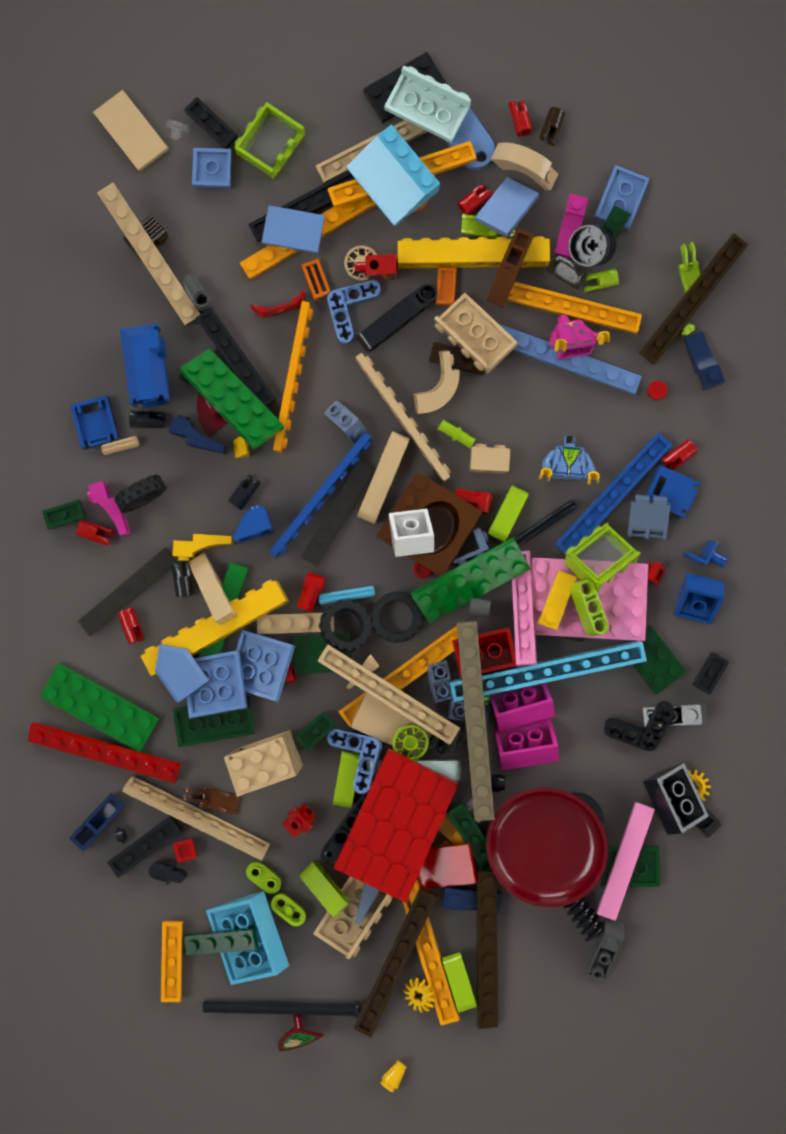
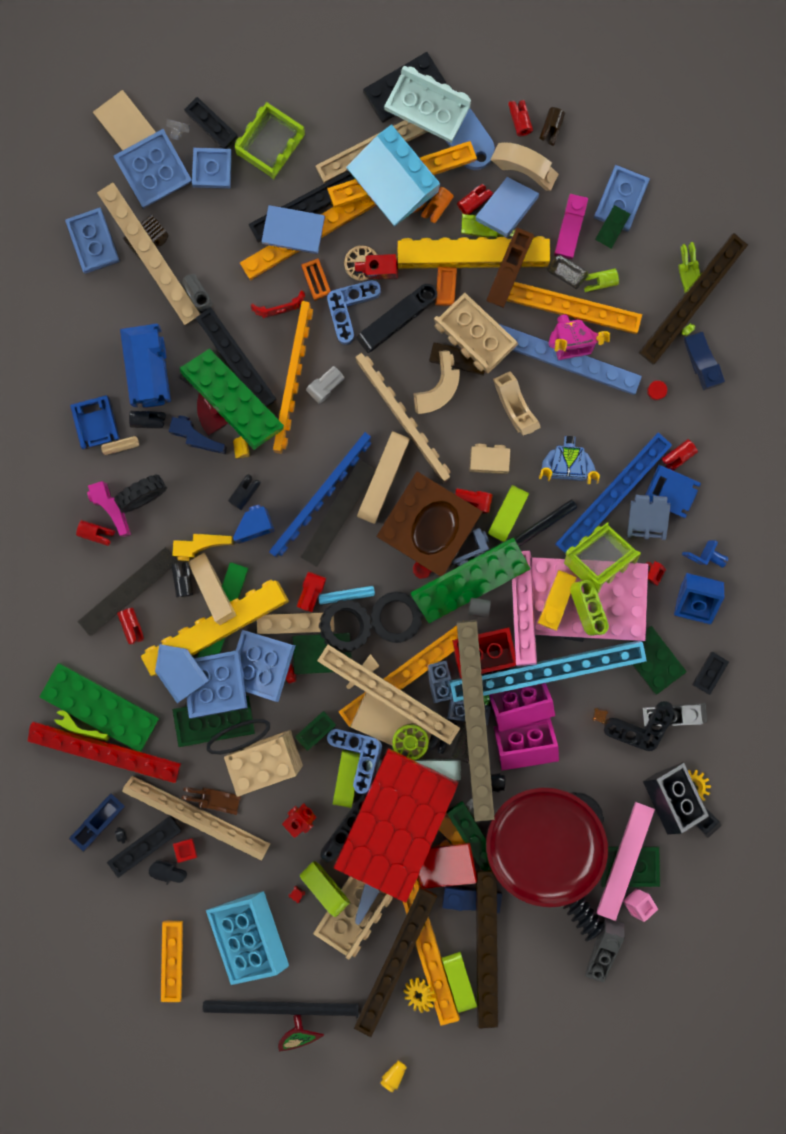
dark green plate [42,500,86,530] -> none
dark green plate [183,927,259,956] -> none
lime plate [246,861,282,894] -> none
lime plate [271,893,306,926] -> none
sand blue bracket [324,401,368,444] -> none
white slope [389,509,434,557] -> none
lime pin [437,419,476,449] -> none
black wheel [568,225,617,267] -> none
none -> lime arm [55,711,110,741]
none -> medium blue tile [65,208,120,274]
none -> medium blue plate [114,129,192,209]
none -> black piece [206,719,270,755]
none -> red piece [288,886,305,903]
none -> light grey piece [306,366,345,404]
none -> orange hinge [421,187,454,223]
none -> tan arch [493,371,541,436]
none -> clear orange piece [592,708,608,724]
none -> bright pink brick [623,888,659,922]

